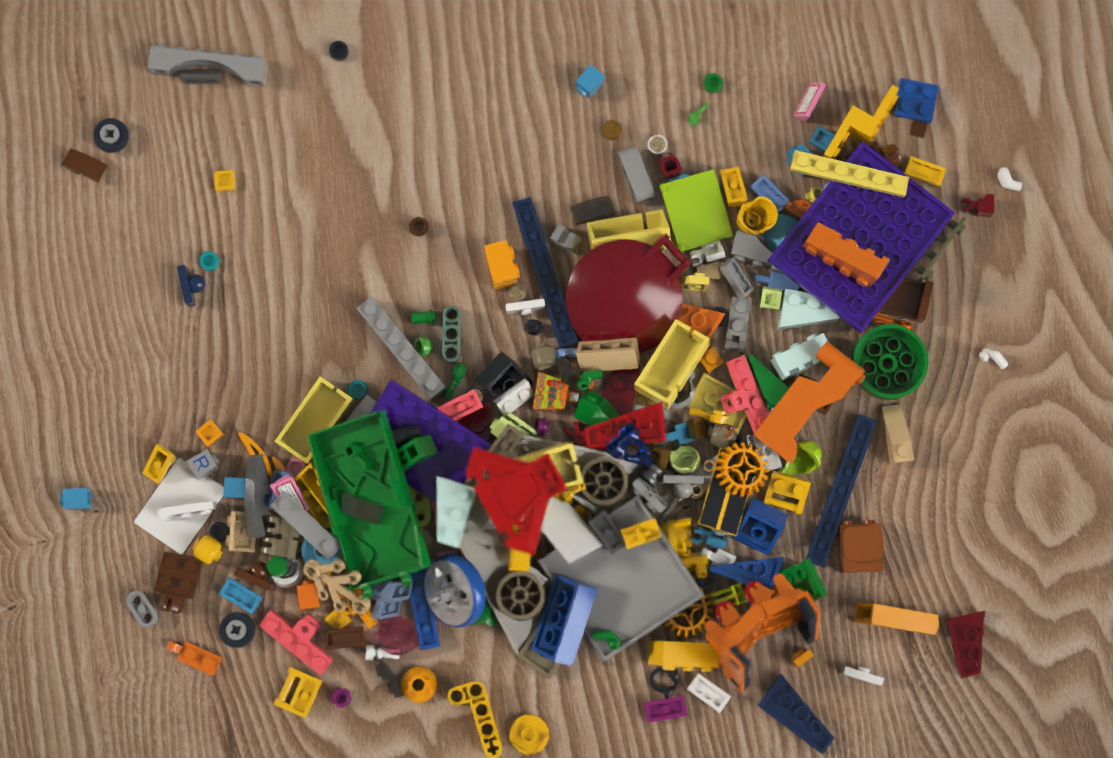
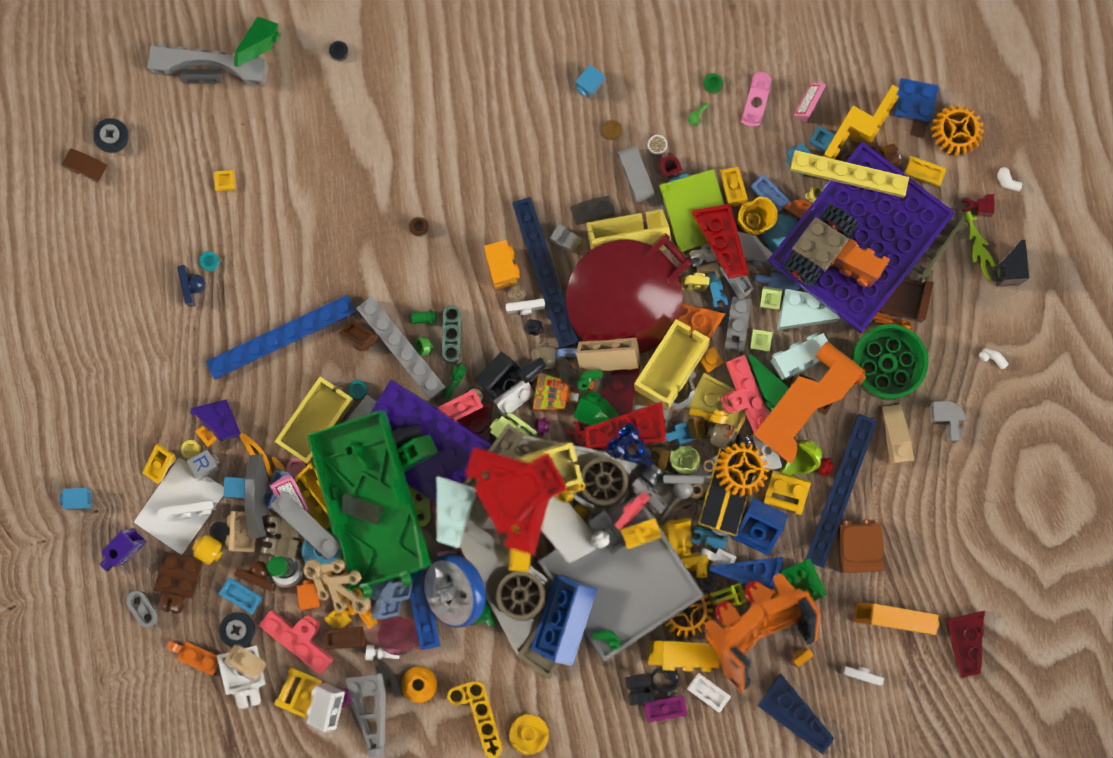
none -> dark purple torso [100,528,147,572]
none -> light yellow tile [181,440,202,460]
none -> dark purple wing [190,399,241,441]
none -> blue plate [206,295,356,380]
none -> white plate [217,645,266,709]
none -> tan torso [223,645,267,683]
none -> green slope [234,16,280,67]
none -> white brick [307,683,345,732]
none -> reddish brown tile [338,320,378,351]
none -> light grey plate [346,673,385,758]
none -> black cone [517,357,547,384]
none -> white plate [590,531,610,549]
none -> coral plate [615,492,650,530]
none -> black wheel [625,673,655,706]
none -> red wing [692,204,748,279]
none -> dark azure plate [707,272,728,308]
none -> bright pink piece [741,72,771,127]
none -> yellowish green plate [750,329,773,353]
none -> plate [783,203,858,287]
none -> red plate [818,458,834,477]
none -> light grey brick [929,401,966,442]
none -> light orange gear [931,104,984,156]
none -> lime piece [963,211,995,280]
none -> black slope [992,240,1030,287]

